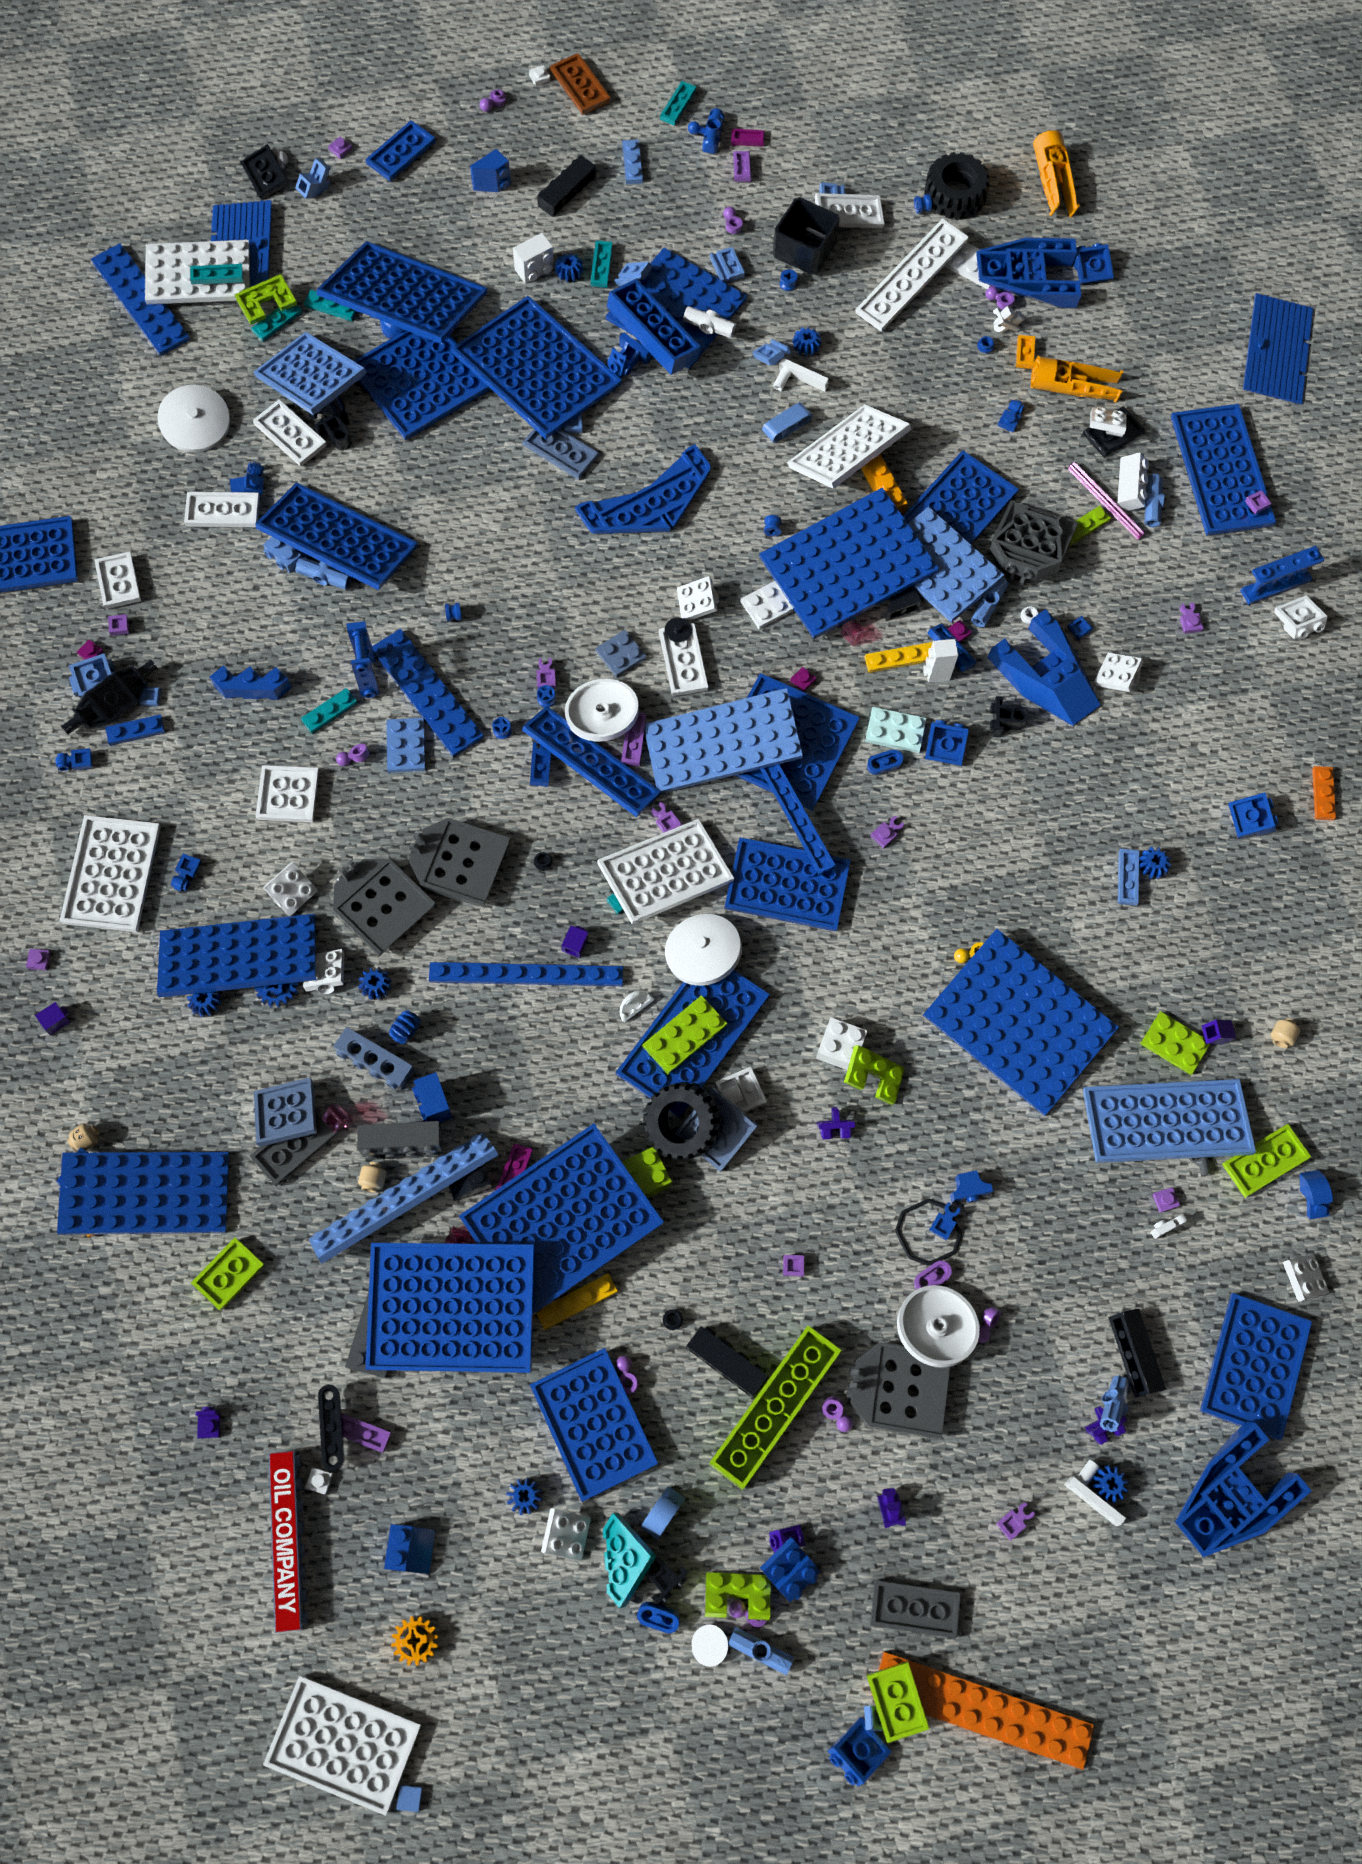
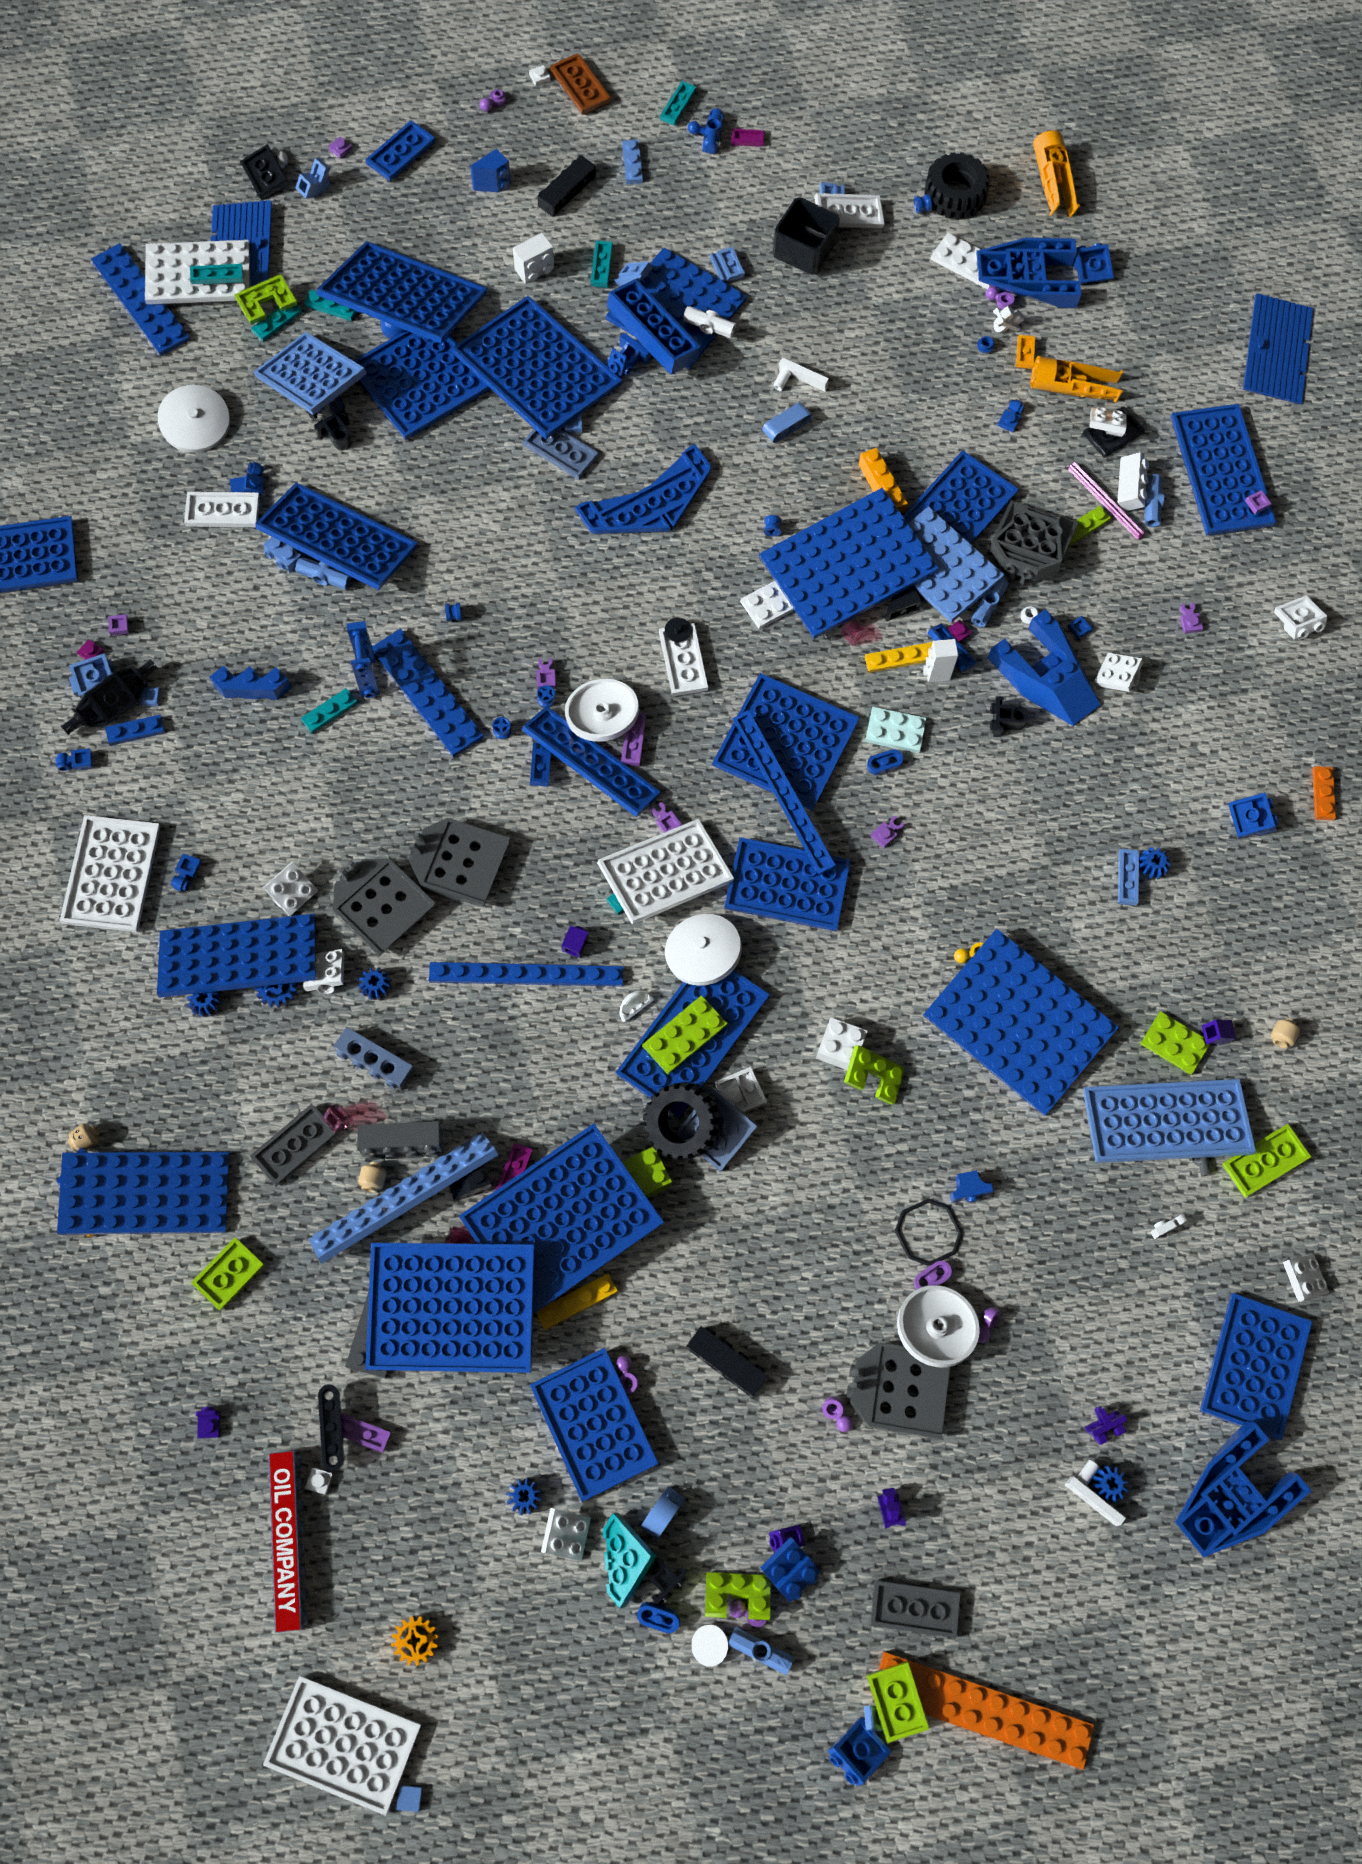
medium lavender plate [26,949,51,971] -> none
dark purple brick [35,1002,70,1036] -> none
white plate [94,552,141,609] -> none
white plate [253,400,327,467] -> none
sand blue plate [254,1077,317,1147] -> none
white plate [256,765,319,822] -> none
medium lavender plate [336,744,370,766] -> none
blue slope [384,1524,436,1574] -> none
medium blue plate [386,718,425,773] -> none
blue gear [389,1010,421,1044] -> none
blue brick [412,1072,453,1123] -> none
black plate [534,852,553,871] -> none
blue gear [555,252,583,282] -> none
sand blue plate [595,630,646,678] -> none
medium blue plate [644,688,803,794] -> none
black plate [663,1309,683,1330] -> none
white plate [677,576,719,621] -> none
lime brick [709,1325,842,1490] -> none
medium lavender plate [723,206,743,234] -> none
medium lavender plate [733,151,751,182] -> none
medium blue plate [752,339,791,366] -> none
blue wheel [780,269,797,291] -> none
medium lavender plate [783,1255,804,1277] -> none
white plate [788,404,911,489] -> none
magenta plate [790,667,816,692] -> none
blue gear [792,326,822,357] -> none
dark purple hips [817,1107,855,1140] -> none
white plate [856,219,969,332] -> none
blue plate [925,720,969,766] -> none
blue plate [929,1202,960,1241] -> none
medium lavender plate [995,1503,1035,1541] -> none
medium blue piece [1100,1375,1130,1432] -> none
black brick [1108,1309,1166,1398] -> none
medium lavender plate [1152,1187,1180,1213] -> none
blue fence [1240,546,1325,605] -> none
blue brick [1299,1170,1333,1219] -> none

